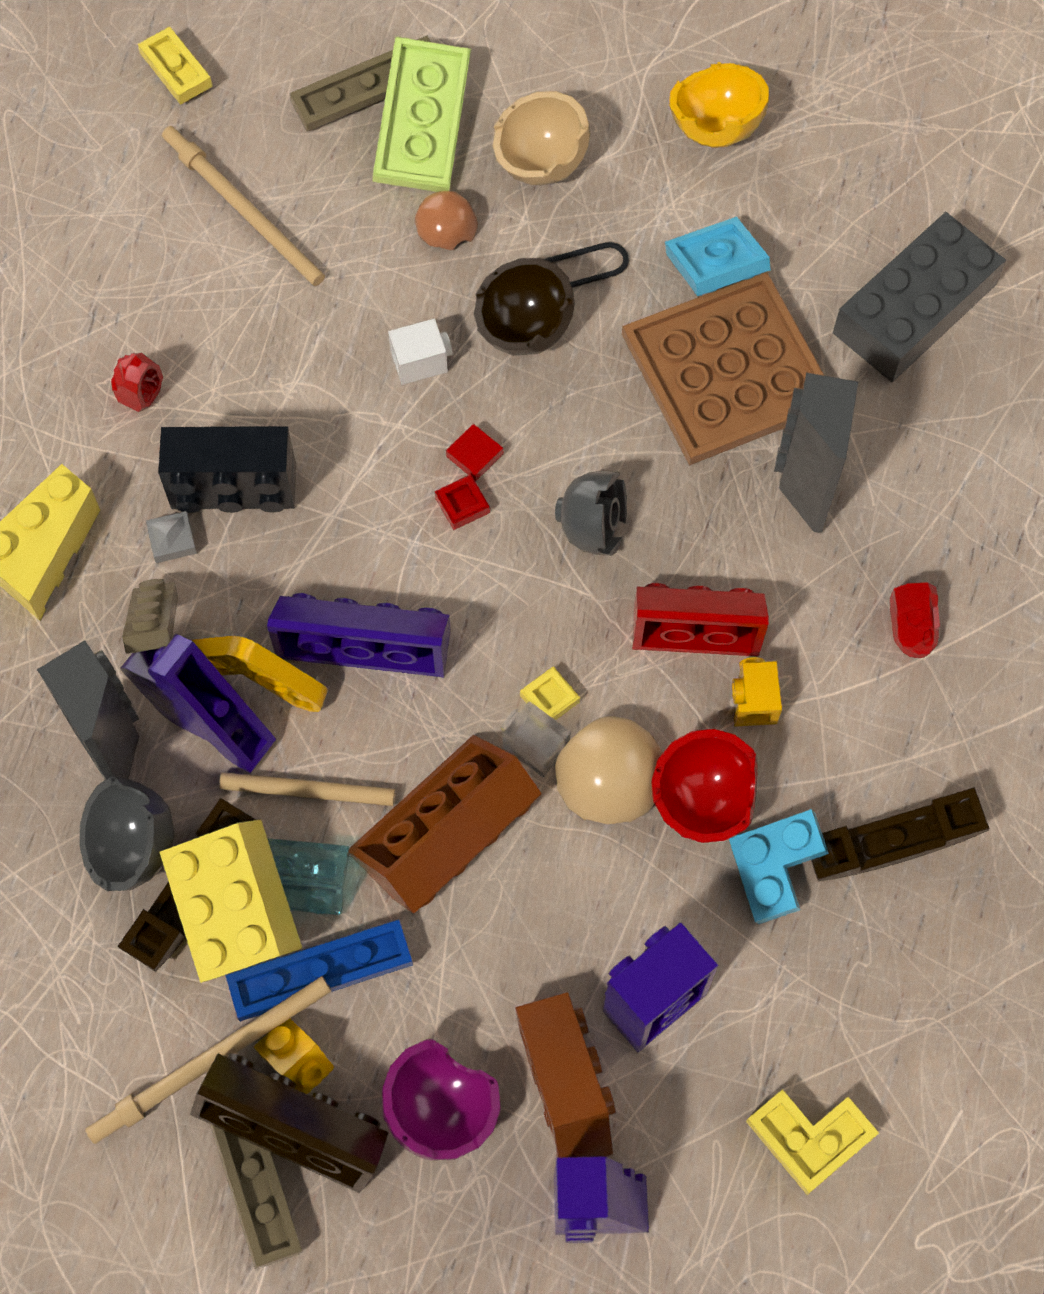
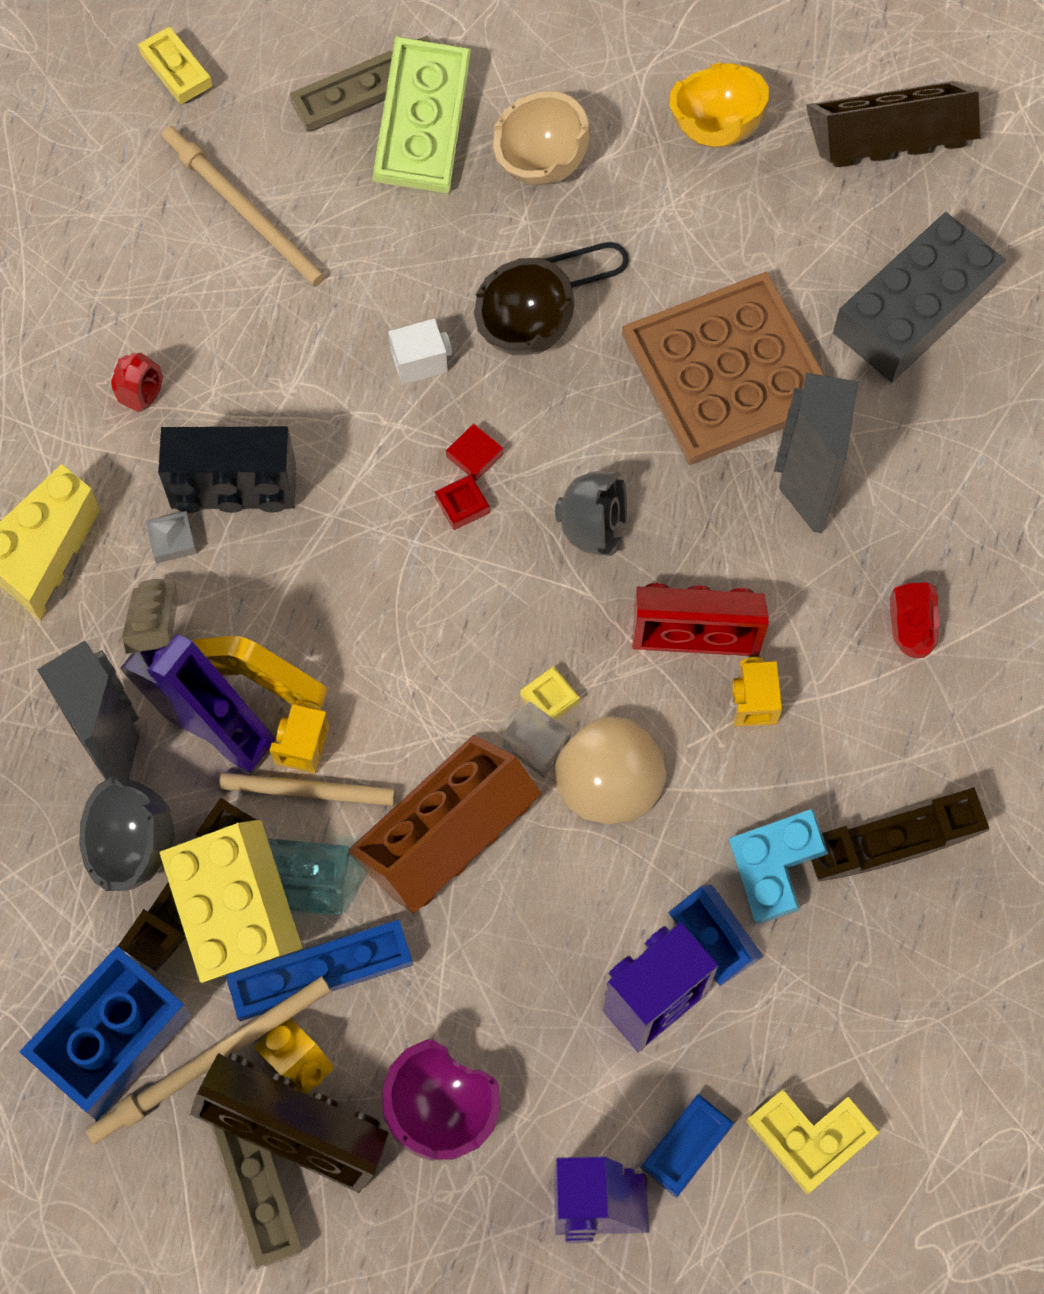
dark purple slope [267,593,451,678] -> none
nougat hair [414,191,478,250] -> none
dark orange wedge [515,992,616,1158] -> none
red cylinder [651,729,758,843] -> none
medium azure plate [665,216,771,296] -> none
none -> blue brick [19,946,192,1121]
none -> yellow brick [269,701,330,774]
none -> blue tile [640,1094,734,1198]
none -> blue slope [668,885,763,986]
none -> dark brown slope [807,81,981,167]

